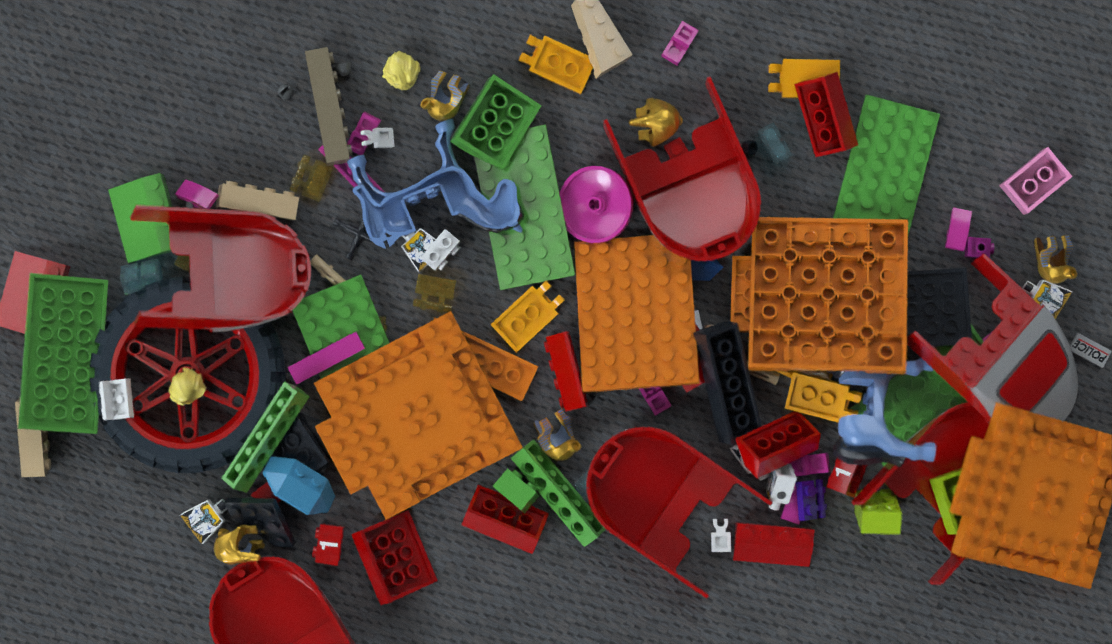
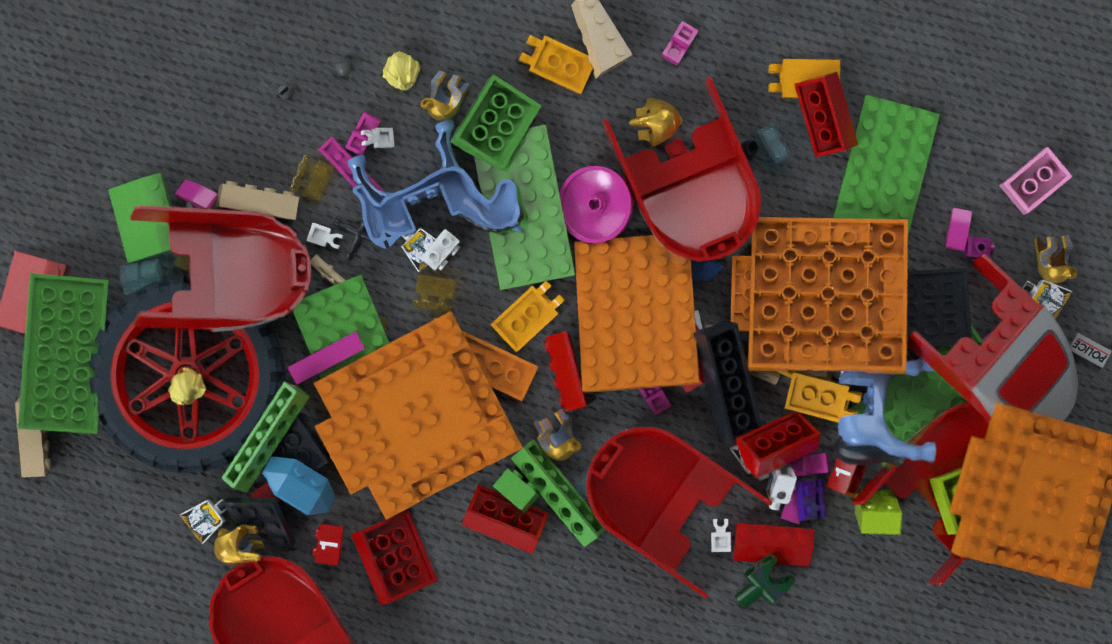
white bracket [99,379,134,420] -> none
dark tan brick [305,47,353,166] -> none
none -> white plate [306,223,343,249]
none -> dark green connector [735,554,795,609]

